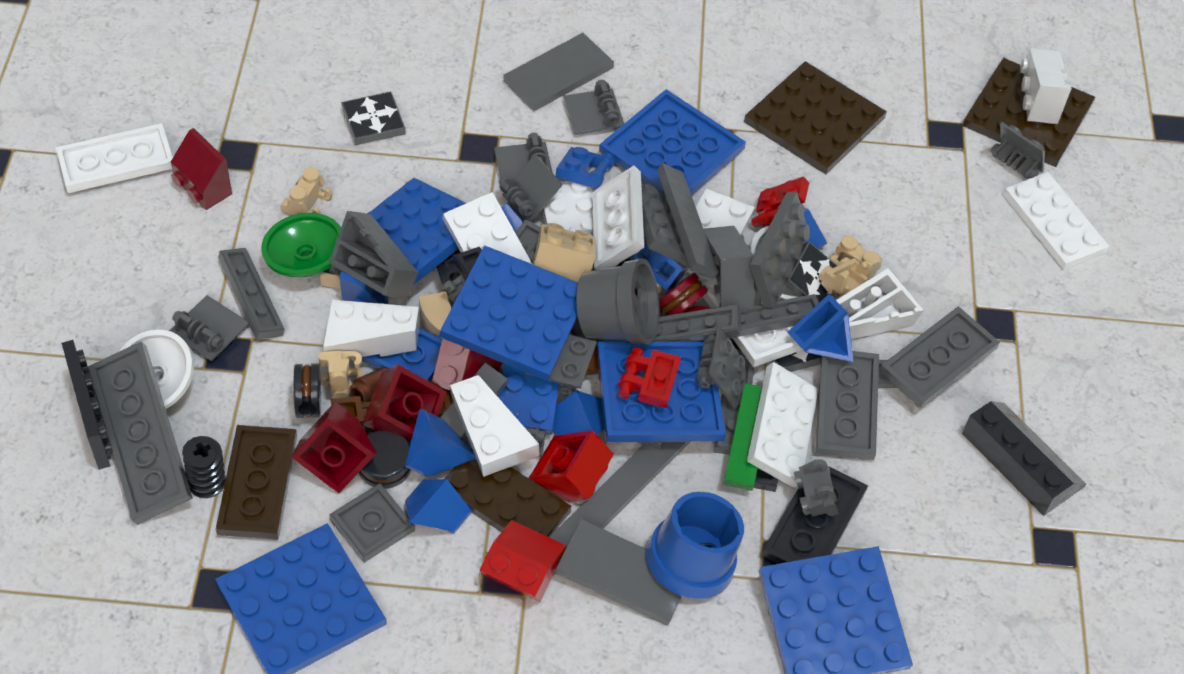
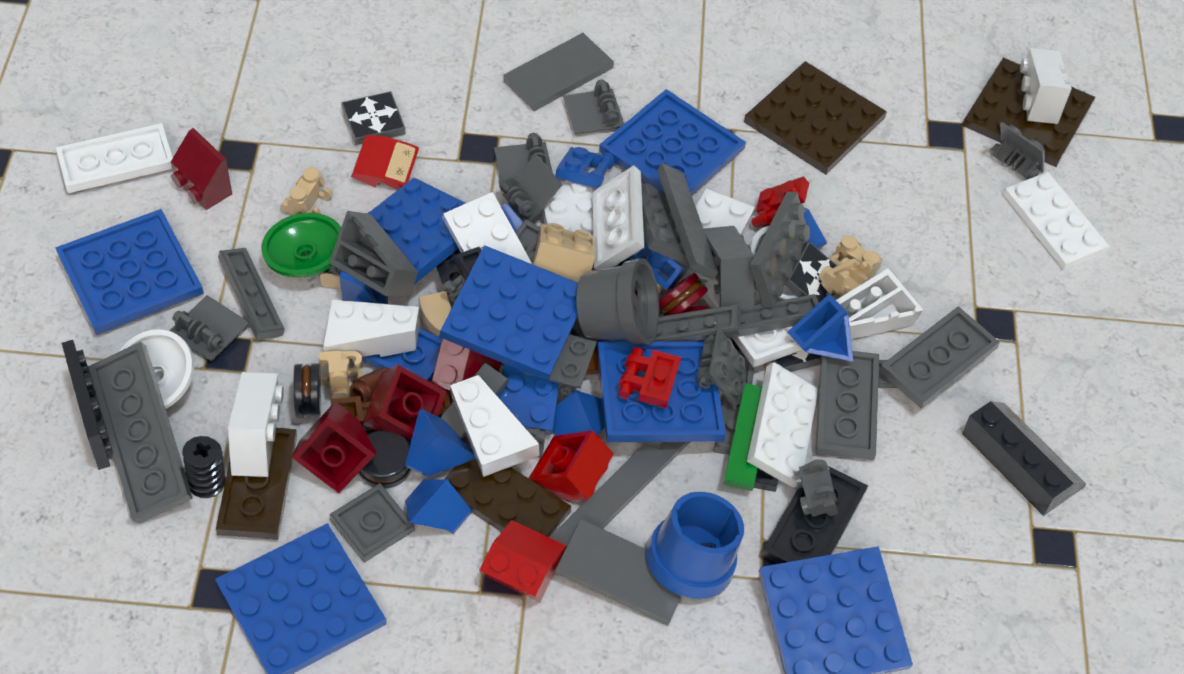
none -> blue plate [55,209,204,335]
none -> white wedge [228,372,284,477]
none -> red slope [351,135,420,190]

